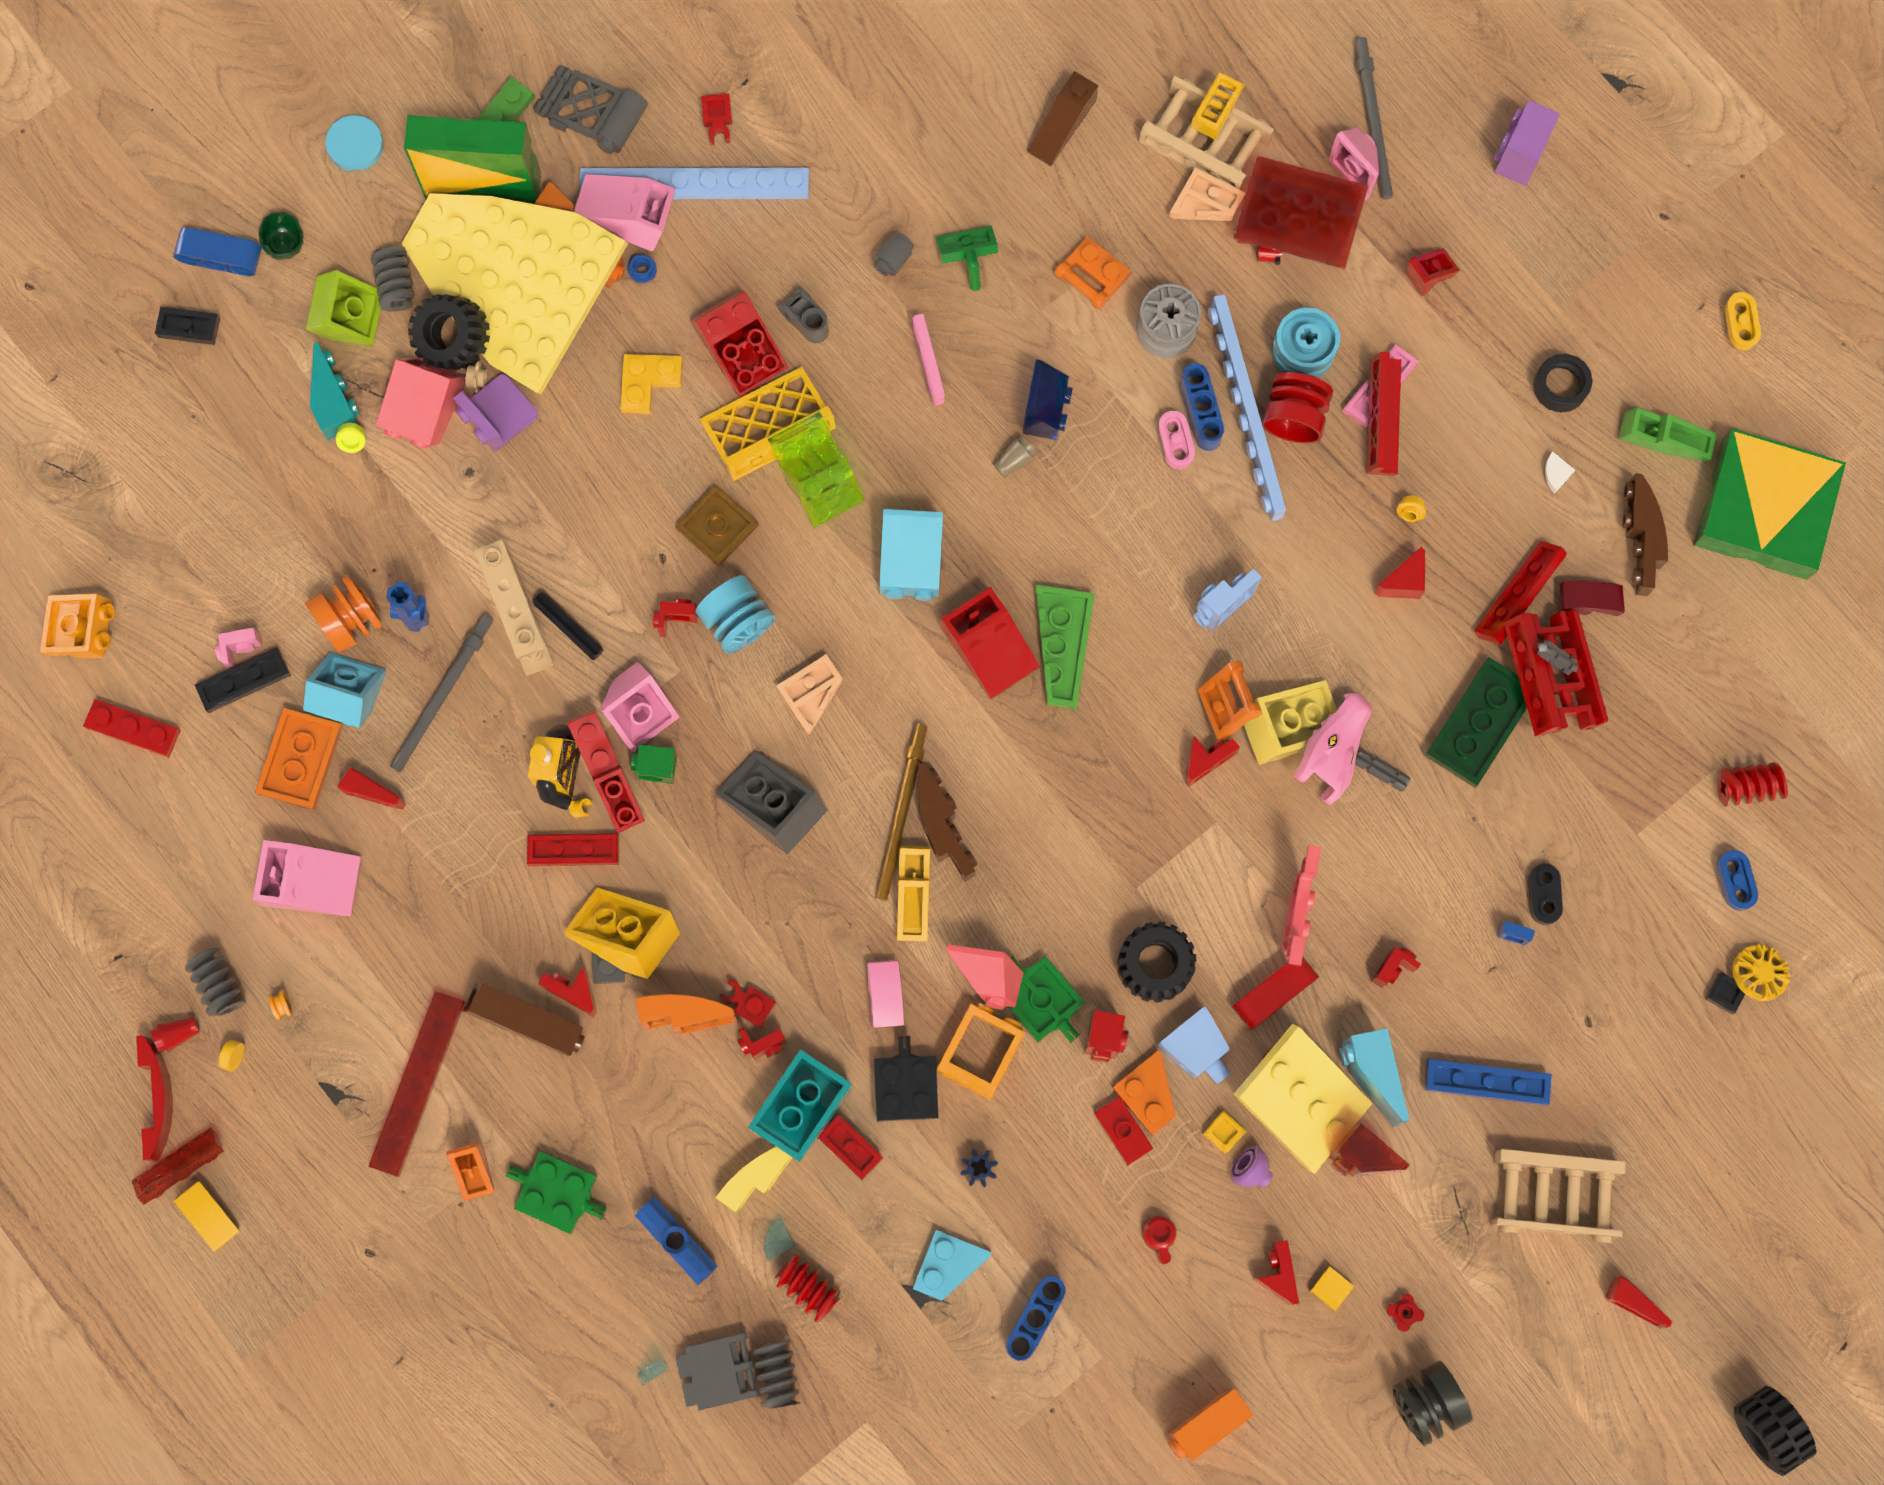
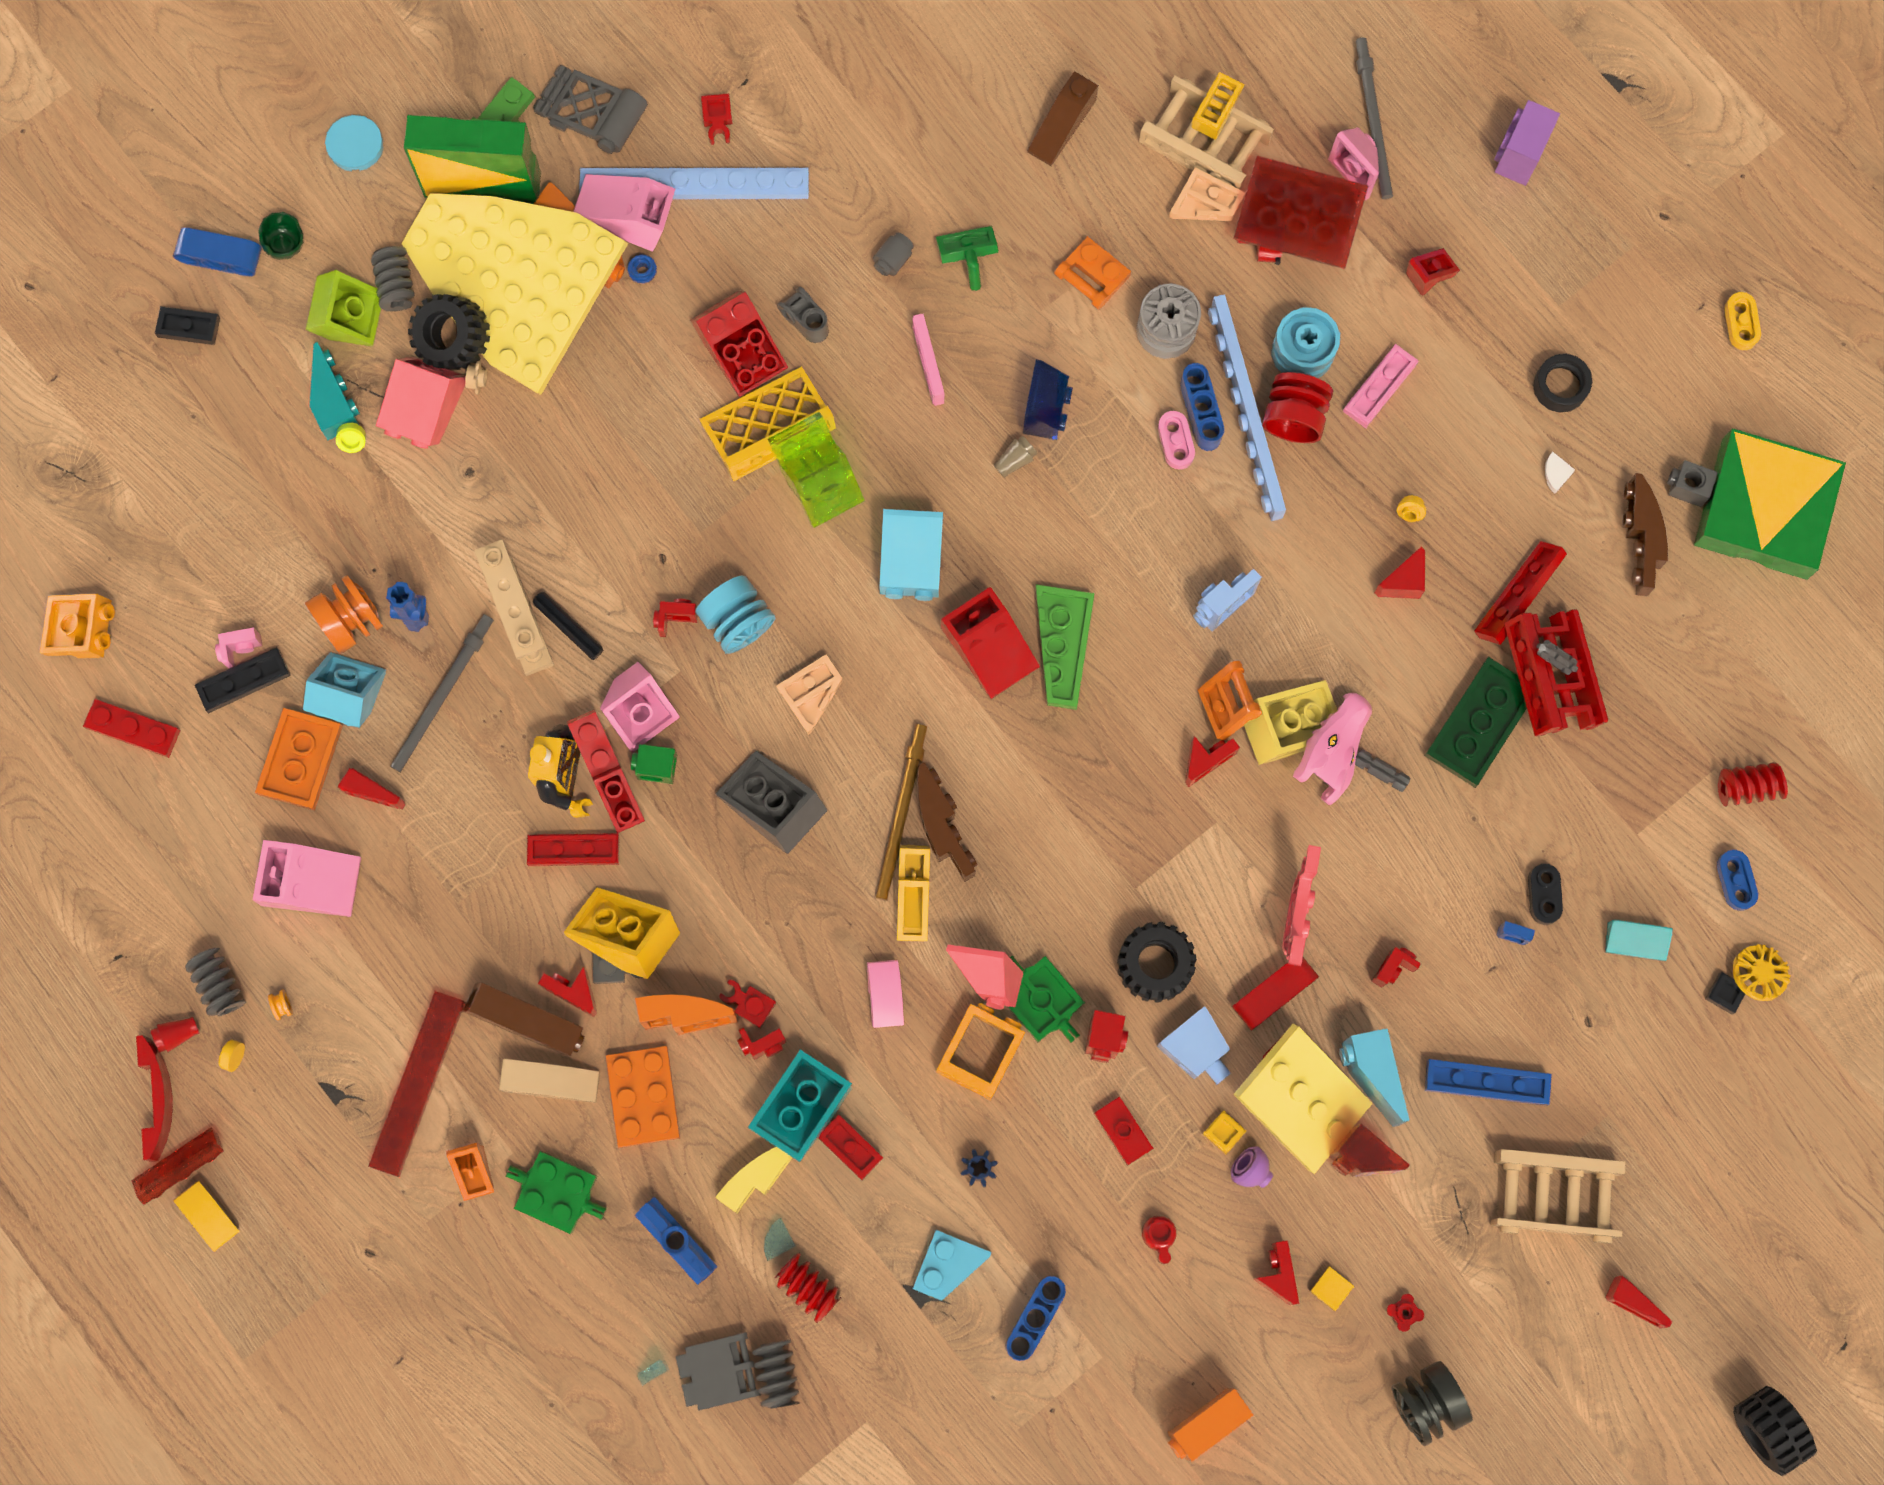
medium lavender bracket [453,374,539,452] -> none
yellow plate [620,354,683,414] -> none
pearl gold tile [675,485,759,567] -> none
black plate [874,1036,939,1122] -> none
orange wing [1112,1050,1176,1136] -> none
red fence [1366,352,1402,476] -> none
dark red slope [1560,581,1625,616] -> none
bright green slope [1618,407,1717,462] -> none
none -> tan slope [499,1059,600,1103]
none -> orange plate [606,1046,680,1148]
none -> slope [1605,920,1673,961]
none -> dark grey brick [1667,460,1718,507]

